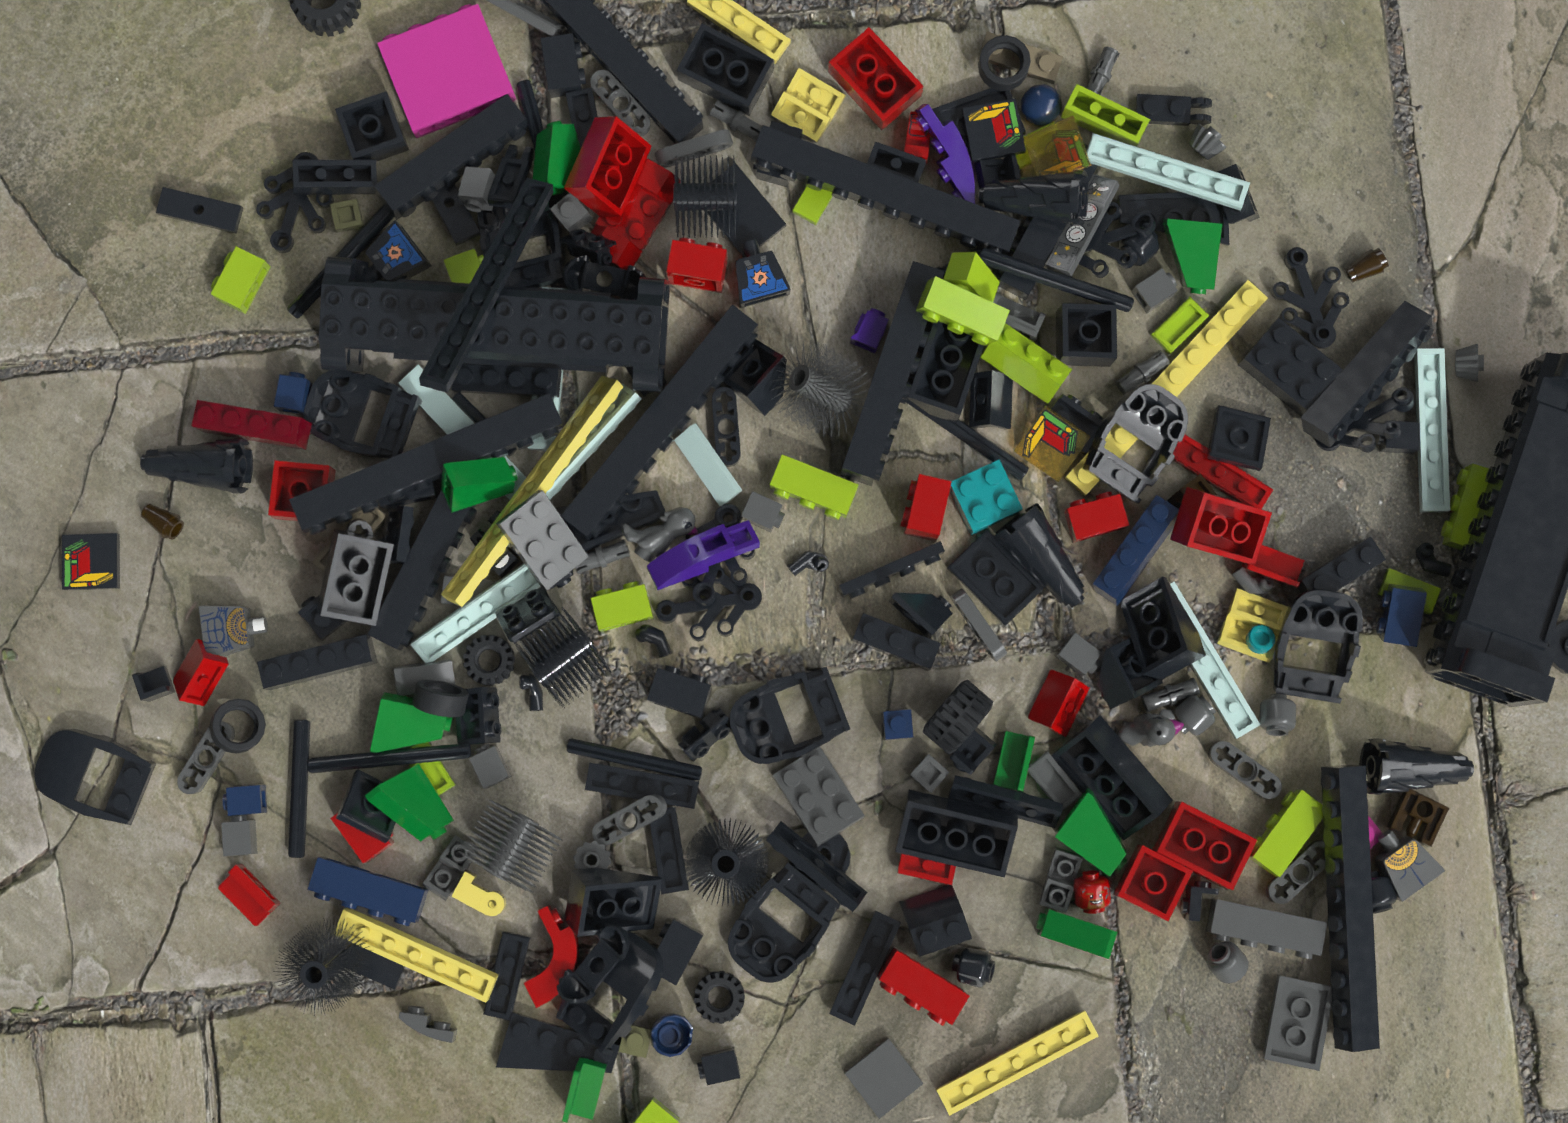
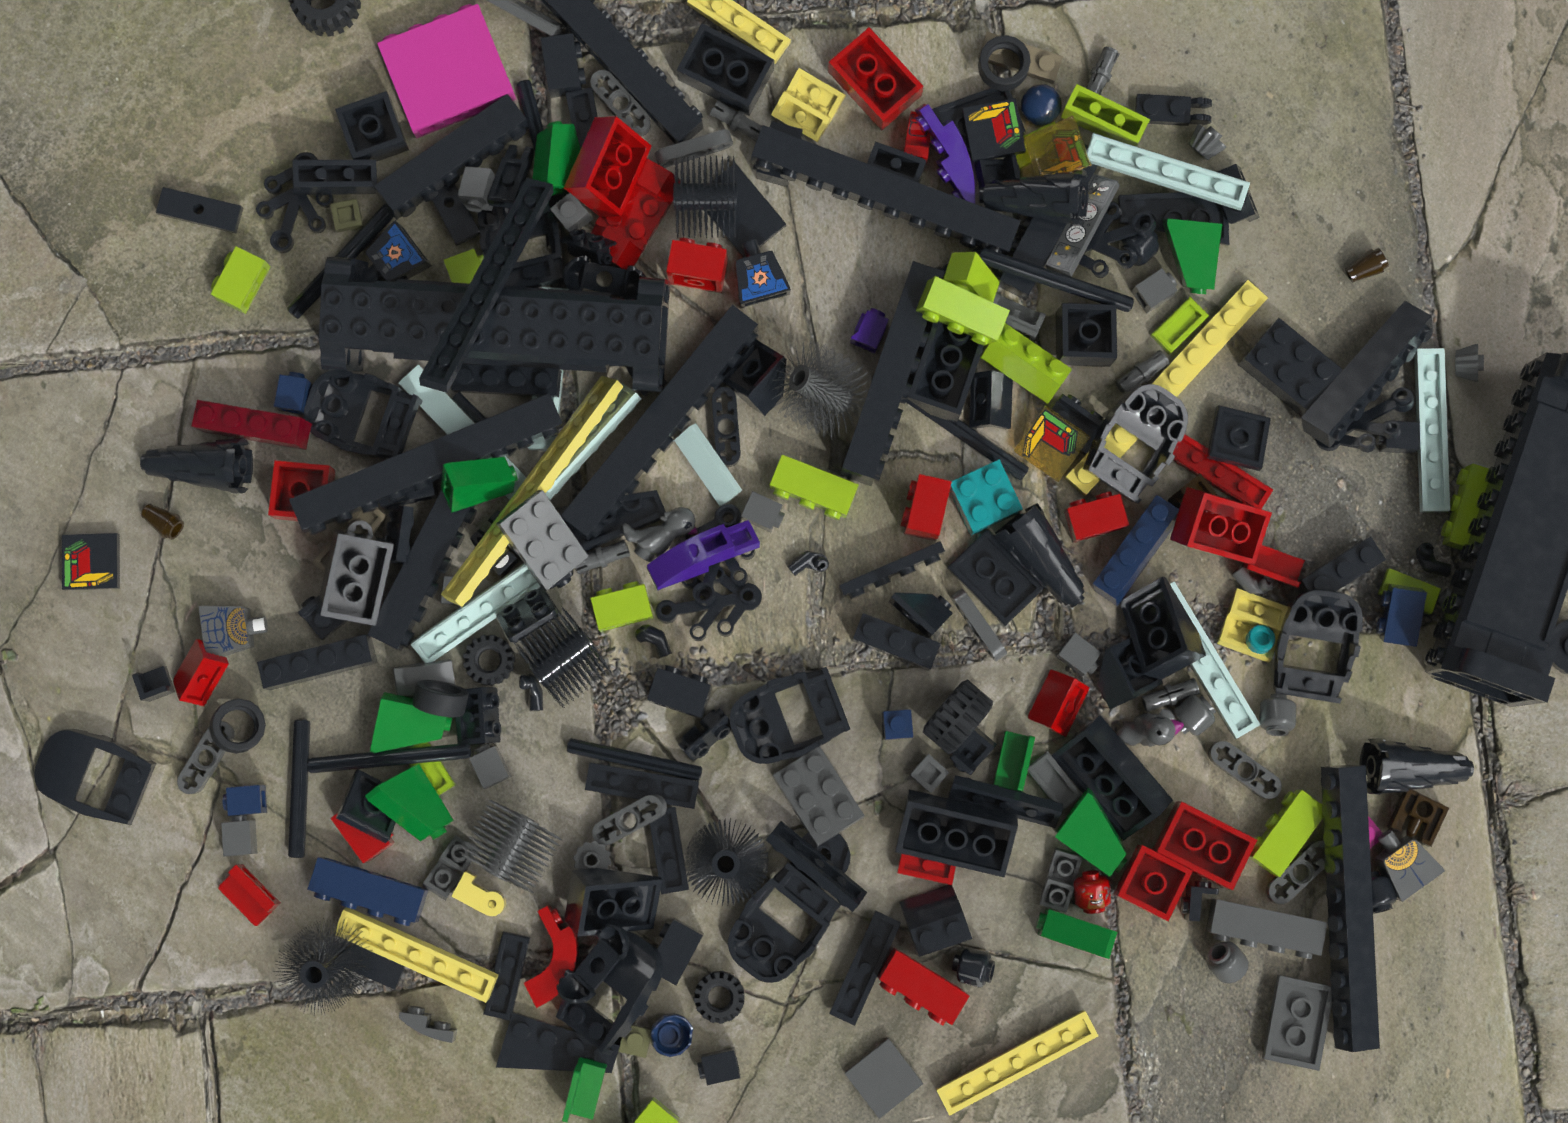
lime tile [793,187,833,225] -> none
black plant [1271,247,1349,349] -> none

